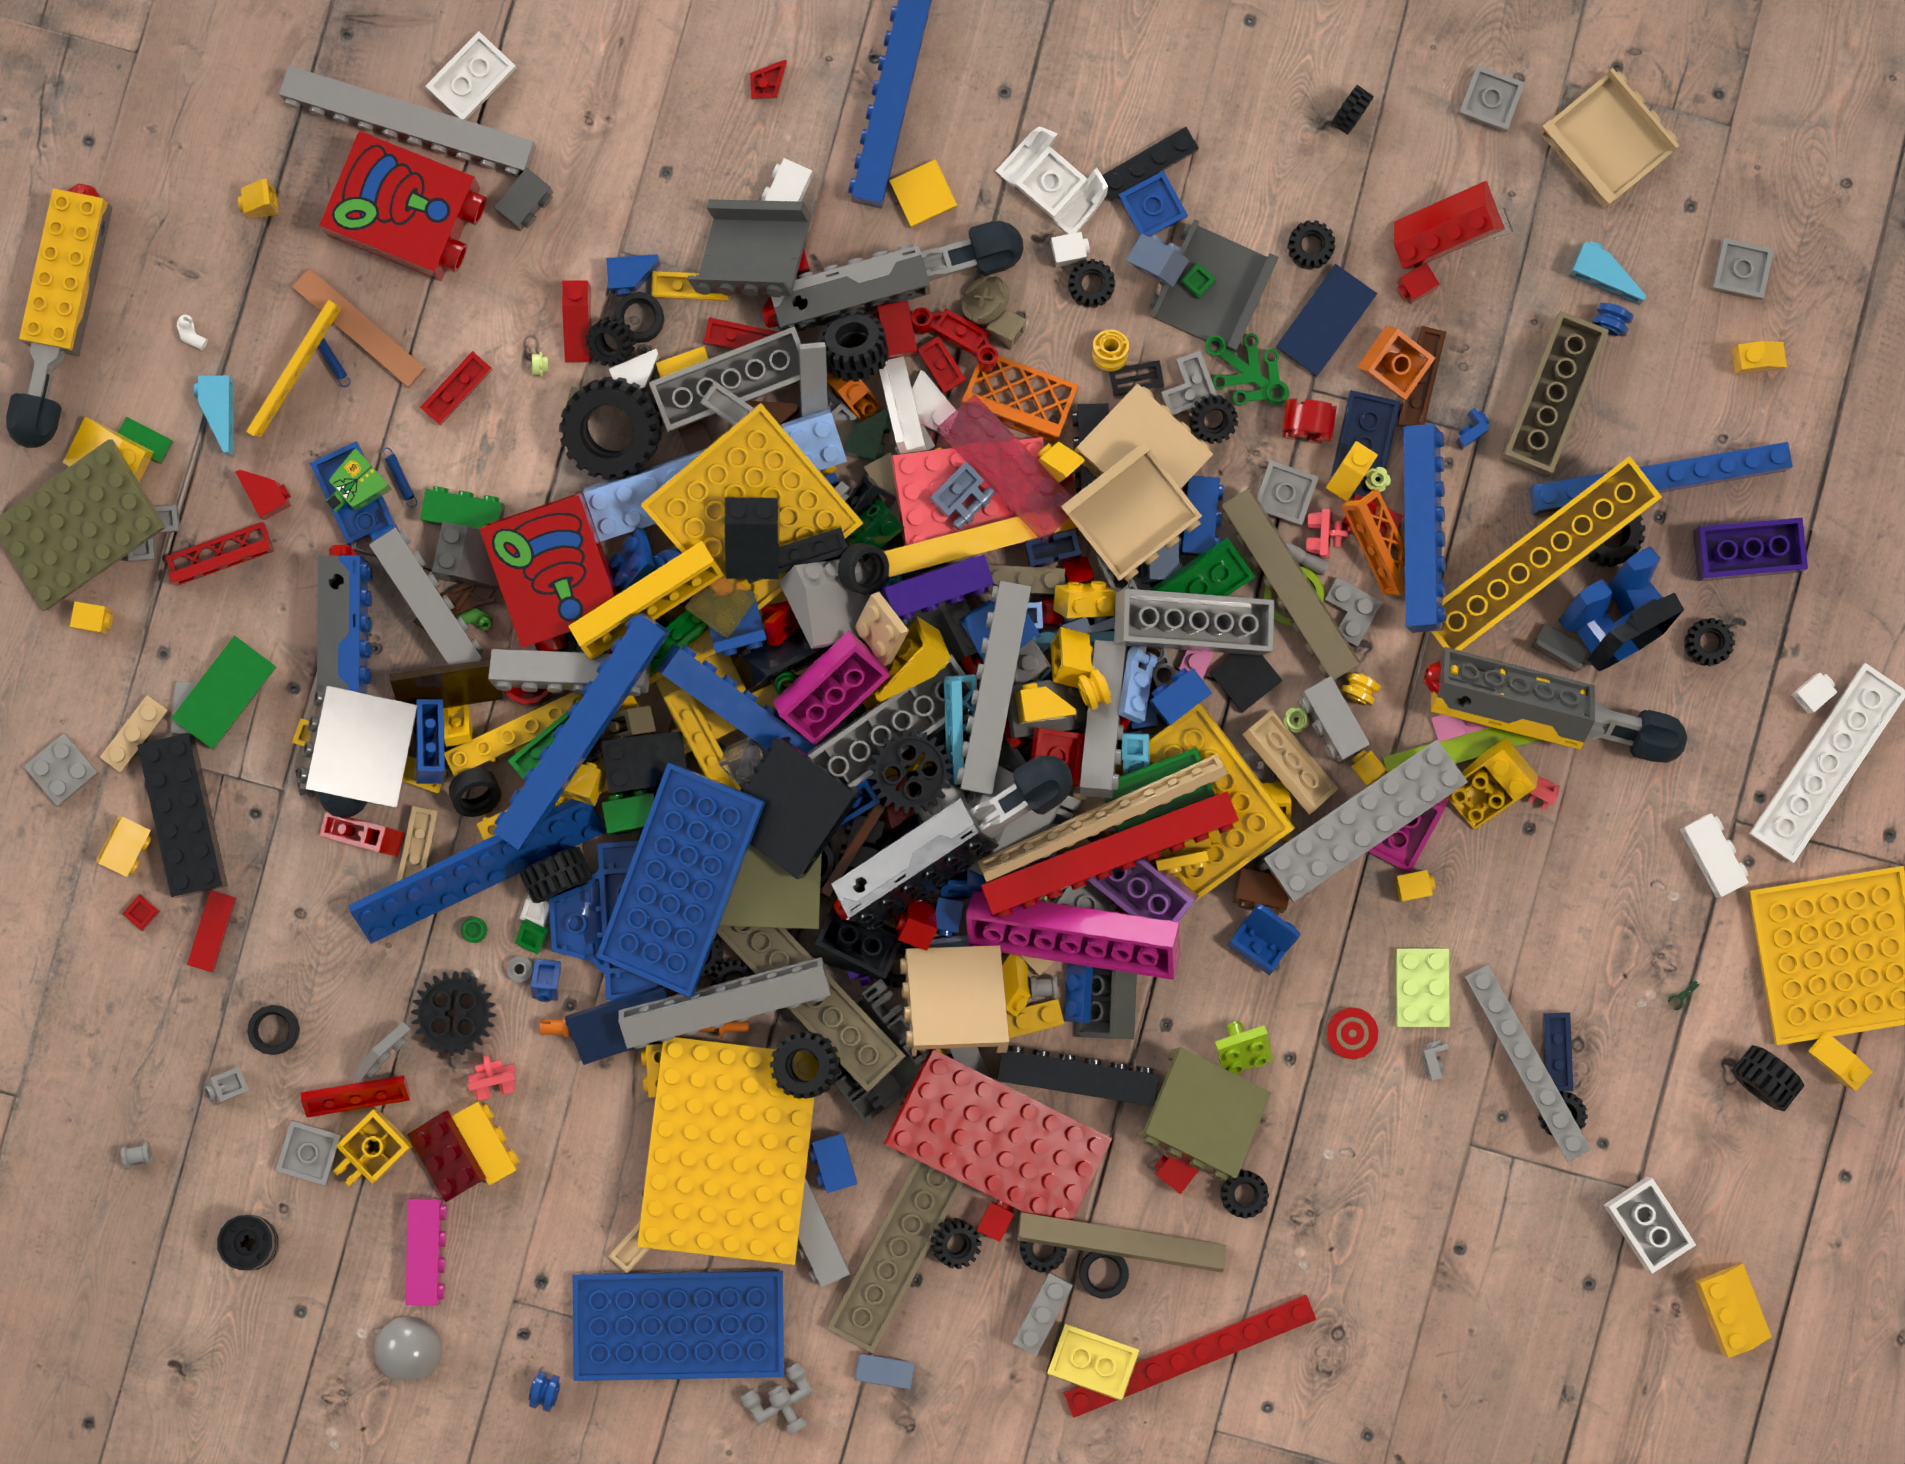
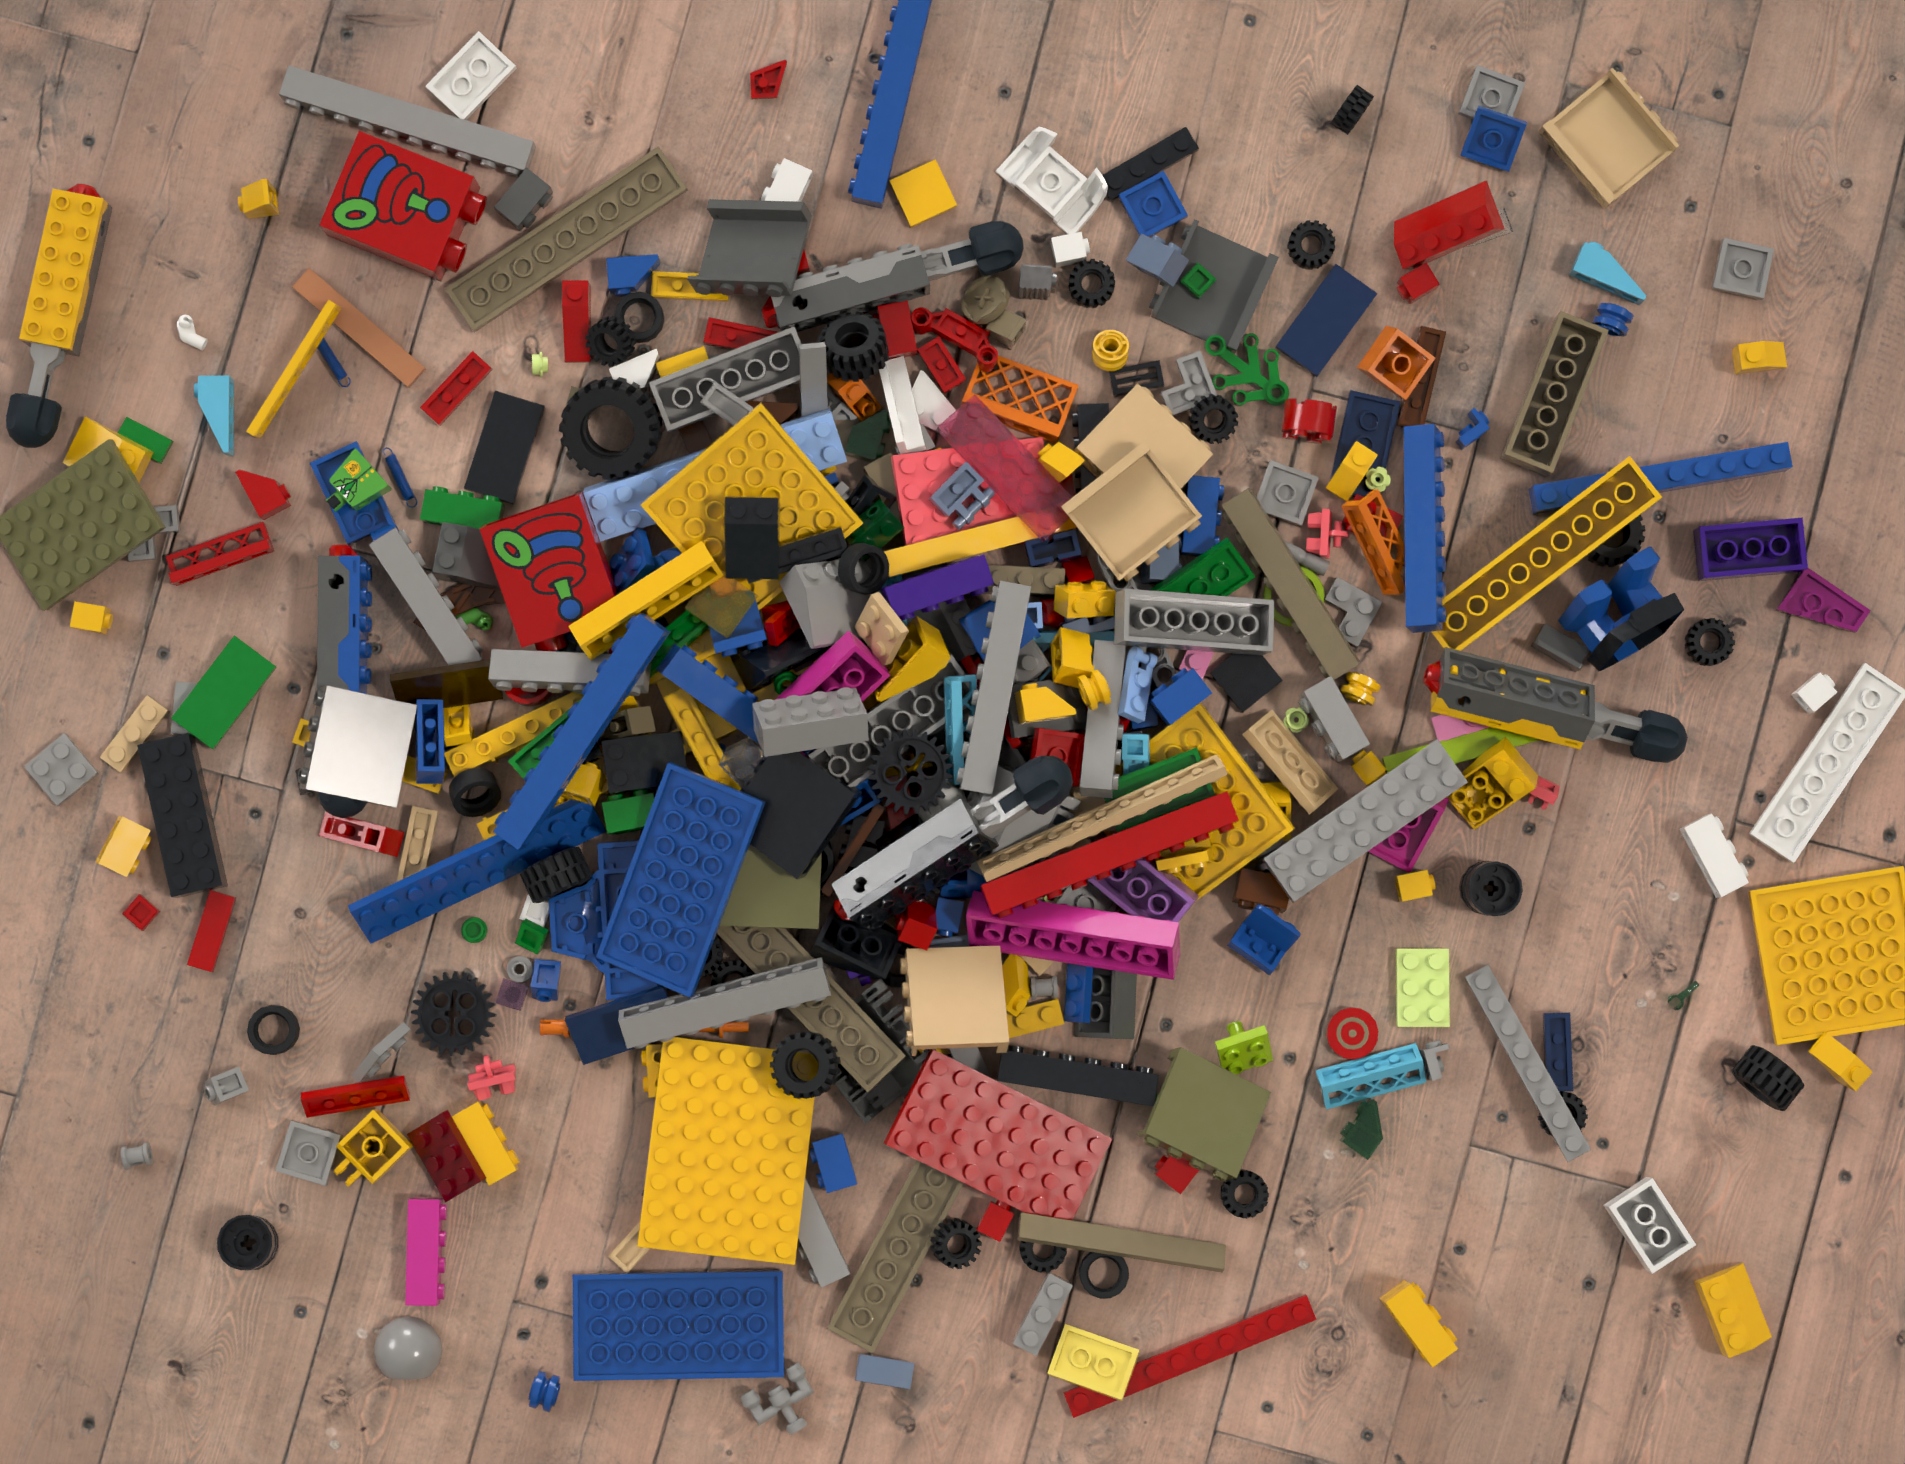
none -> dark tan plate [445,146,688,333]
none -> black tile [464,391,545,504]
none -> clear purple plate [496,978,529,1011]
none -> light grey brick [752,687,869,757]
none -> flat silver brick [1019,264,1057,300]
none -> medium azure fence [1315,1043,1426,1110]
none -> clear green slope [1339,1098,1383,1160]
none -> yellow brick [1379,1280,1458,1368]
none -> black wheel [1459,861,1523,916]
none -> blue plate [1460,105,1527,172]
none -> magenta wing [1776,568,1871,633]

